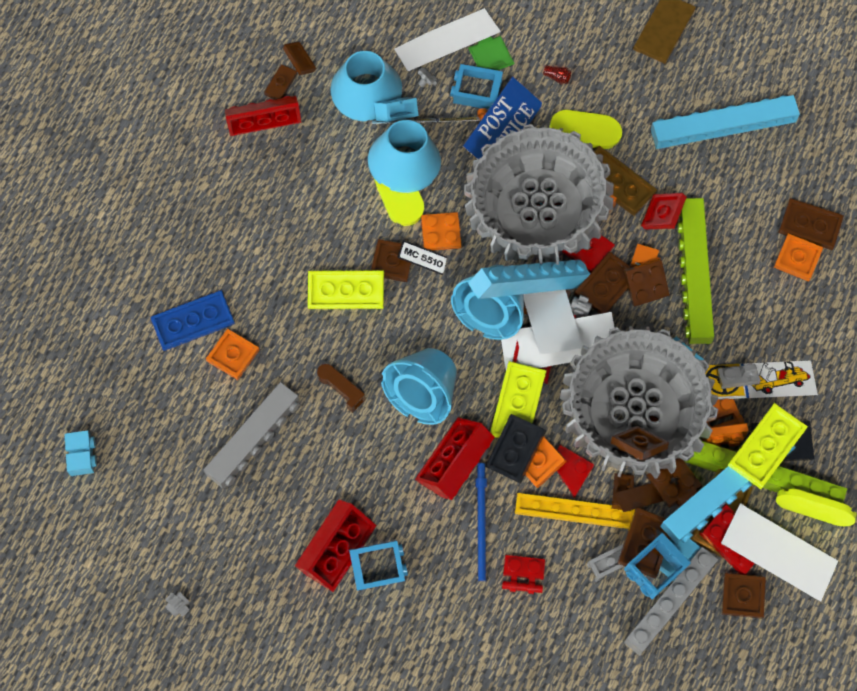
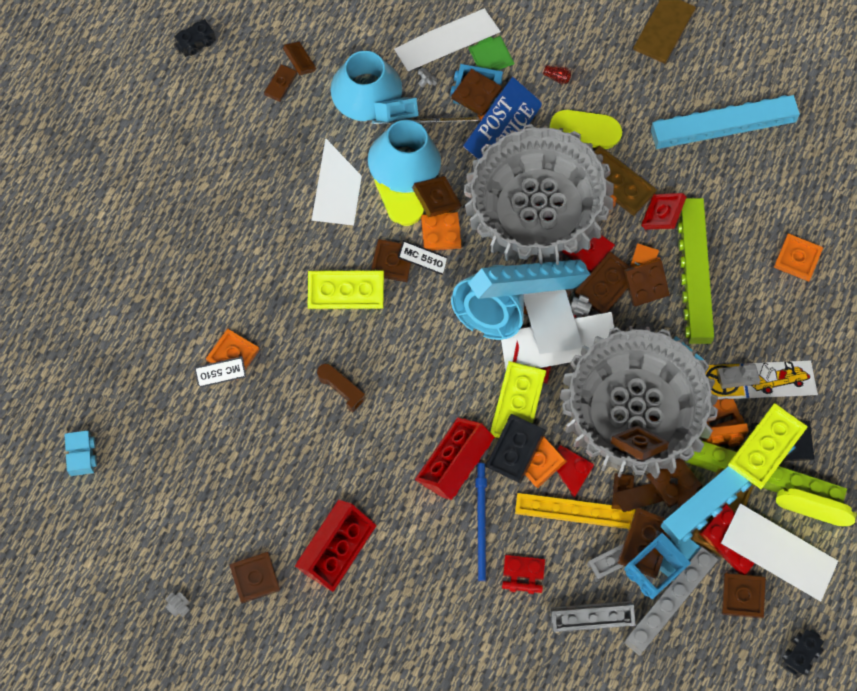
blue tile [150,290,235,351] -> none
light grey brick [204,382,300,489] -> none
red slope [225,96,302,136] -> none
dark azure window [349,540,408,591] -> none
medium azure cone [381,348,457,425] -> none
reddish brown plate [778,198,844,250] -> none
none -> black brick [174,19,216,57]
none -> sticker [194,357,246,387]
none -> reddish brown plate [229,552,280,604]
none -> white sticker [312,139,362,226]
none -> reddish brown plate [412,176,462,218]
none -> reddish brown plate [451,69,502,116]
none -> piece [550,601,636,632]
none -> black brick [781,629,824,678]

